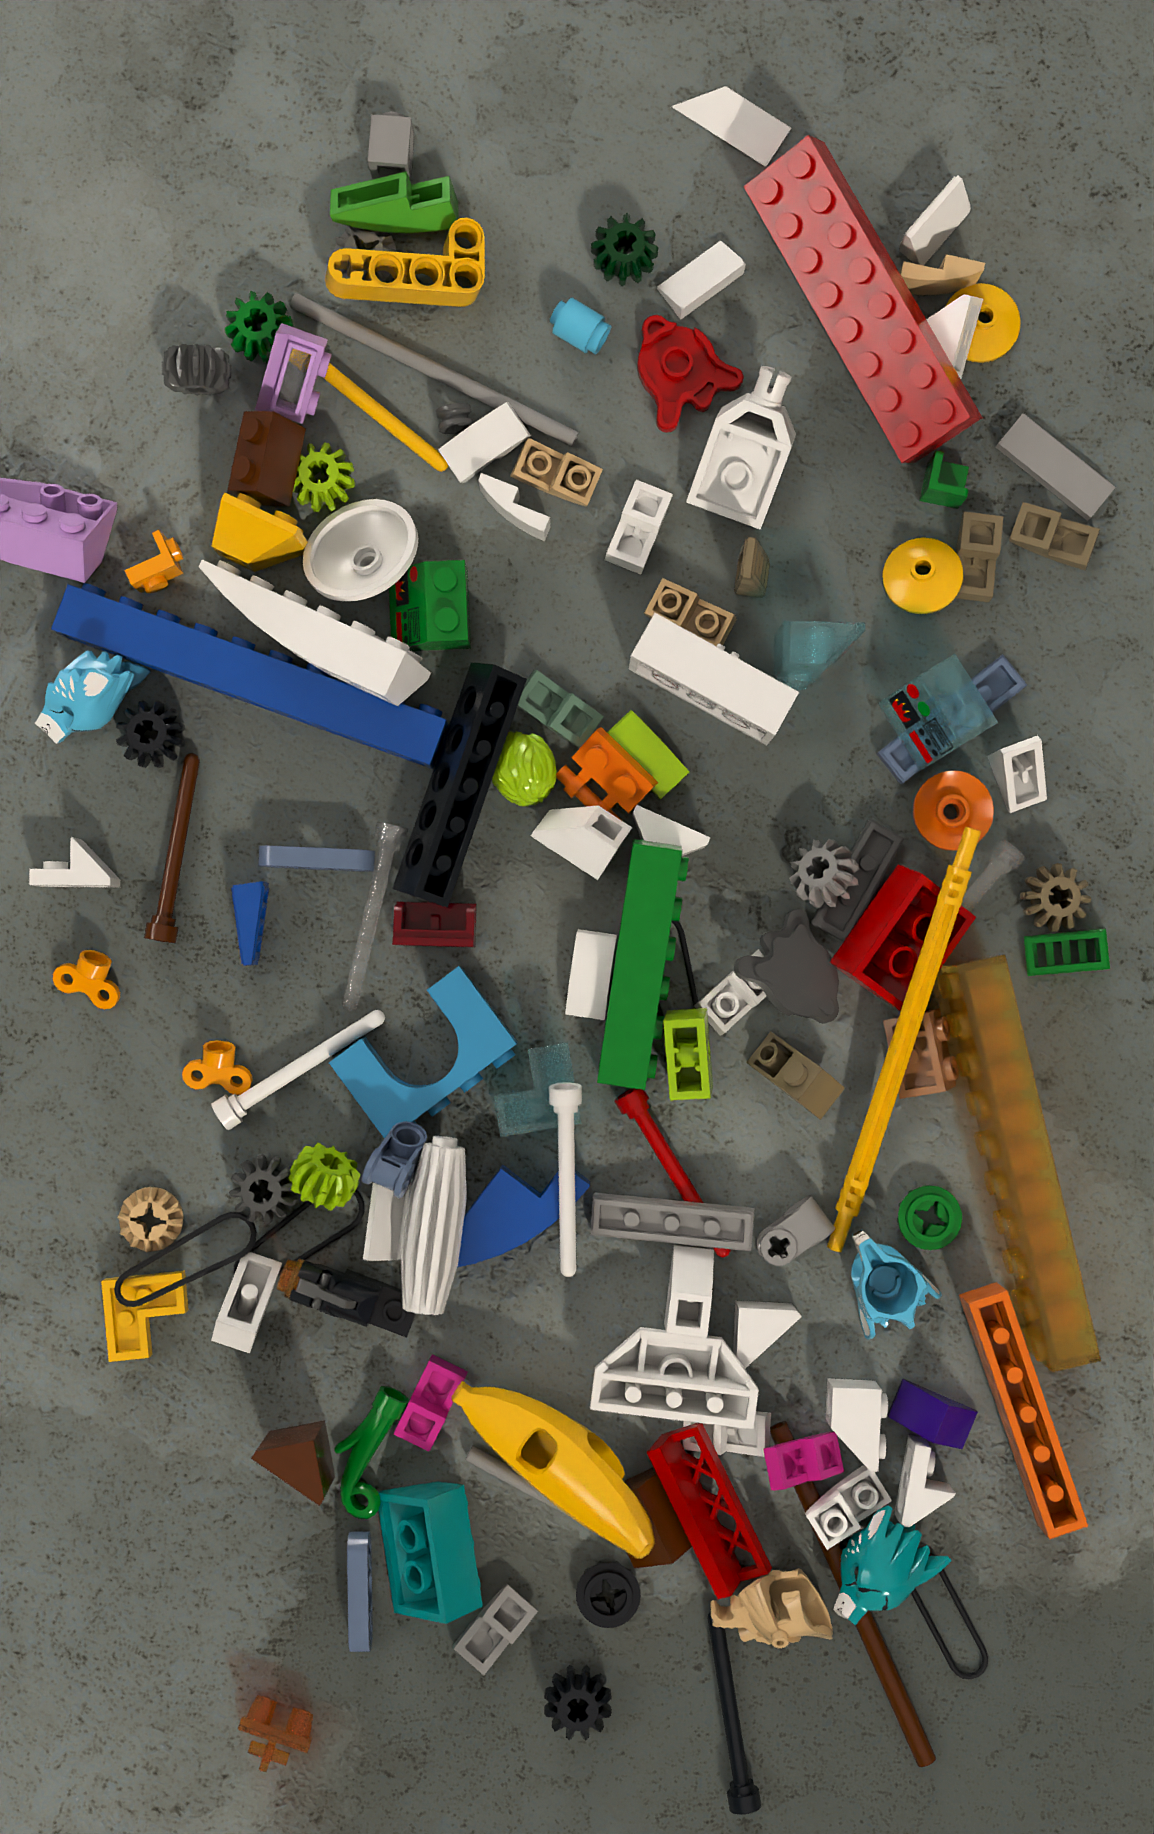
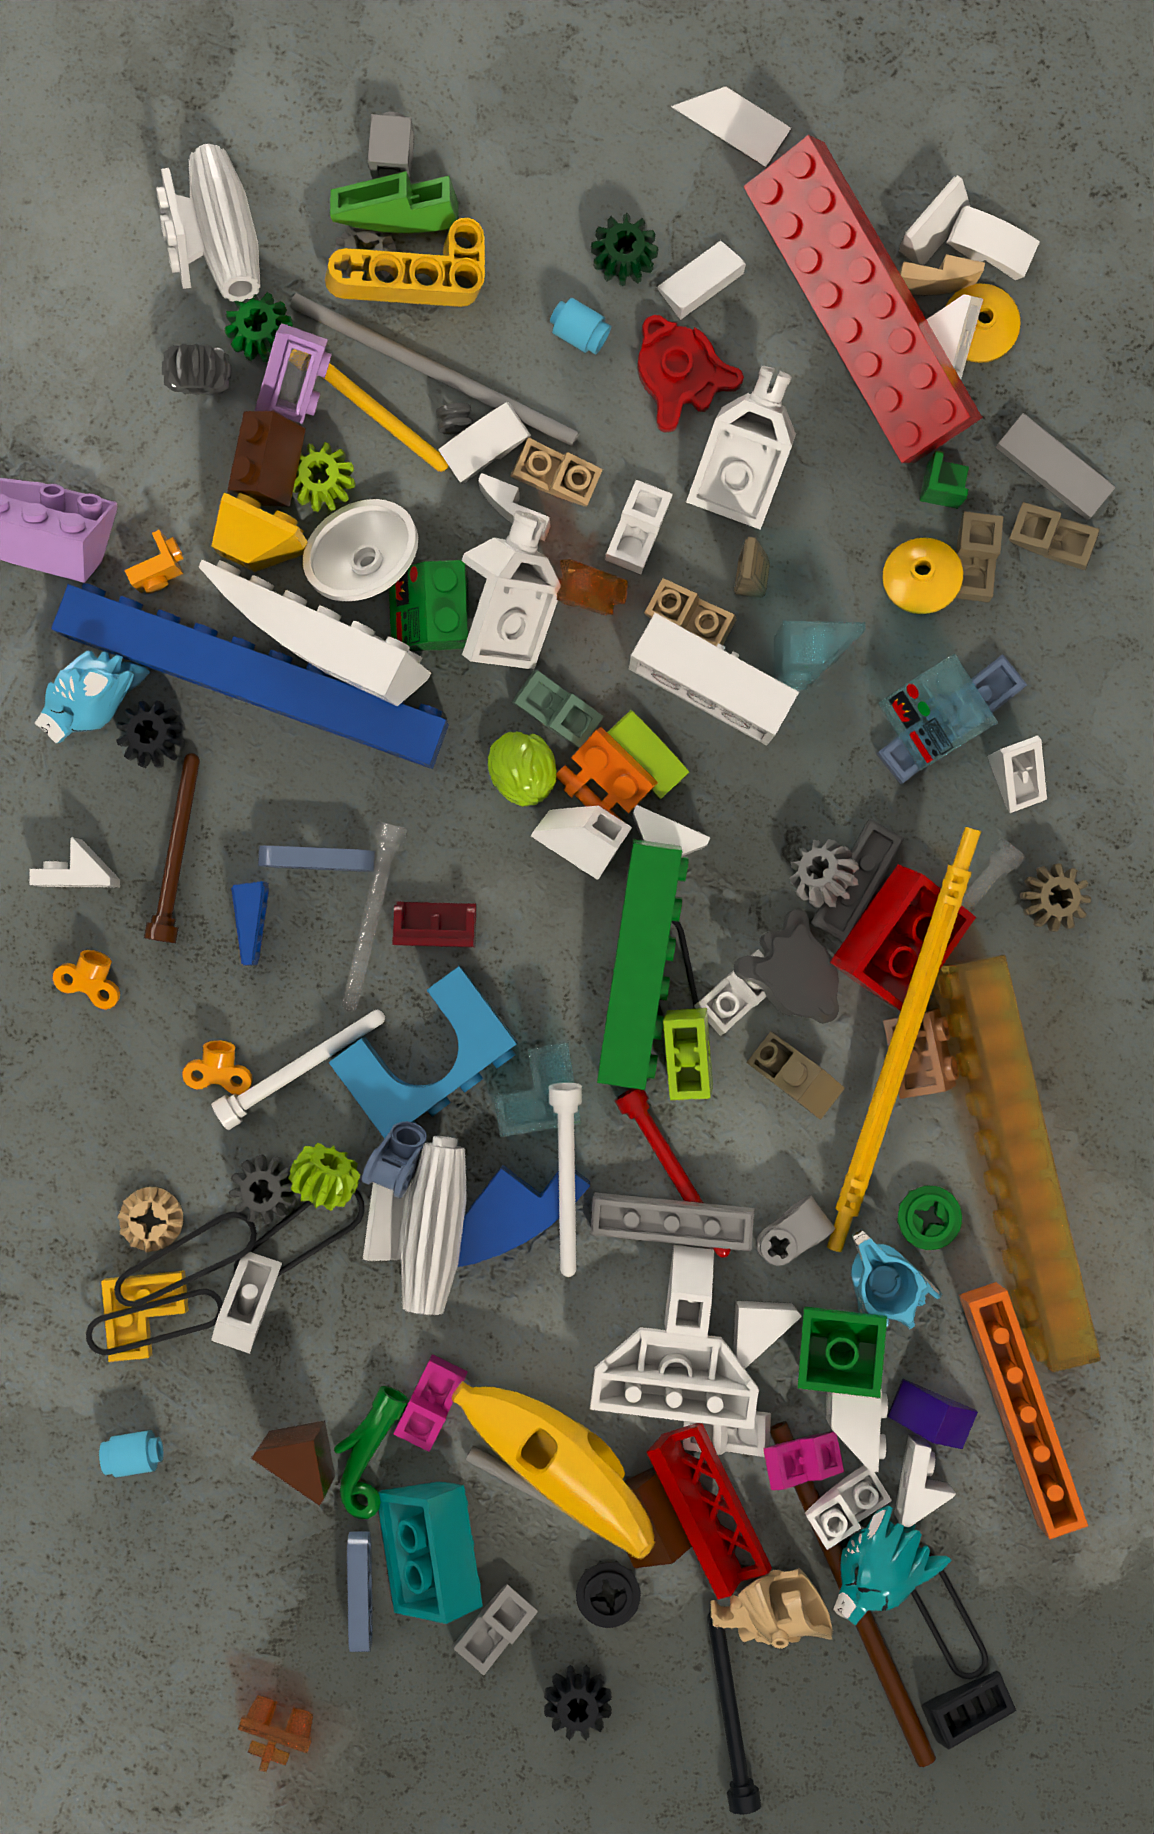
black plate [276,1258,416,1338] -> none
black brick [392,663,527,908] -> none
white slope [565,929,617,1020] -> none
orange dish [913,771,994,851] -> none
green slope [1024,928,1110,976] -> none
none -> black piece [86,1289,223,1356]
none -> medium azure brick [99,1430,164,1478]
none -> white plate [156,144,261,302]
none -> white plate [462,511,562,670]
none -> clear orange hips [556,559,628,616]
none -> green slope [798,1306,887,1398]
none -> black slope [921,1671,1017,1750]
none -> white slope [947,206,1040,280]

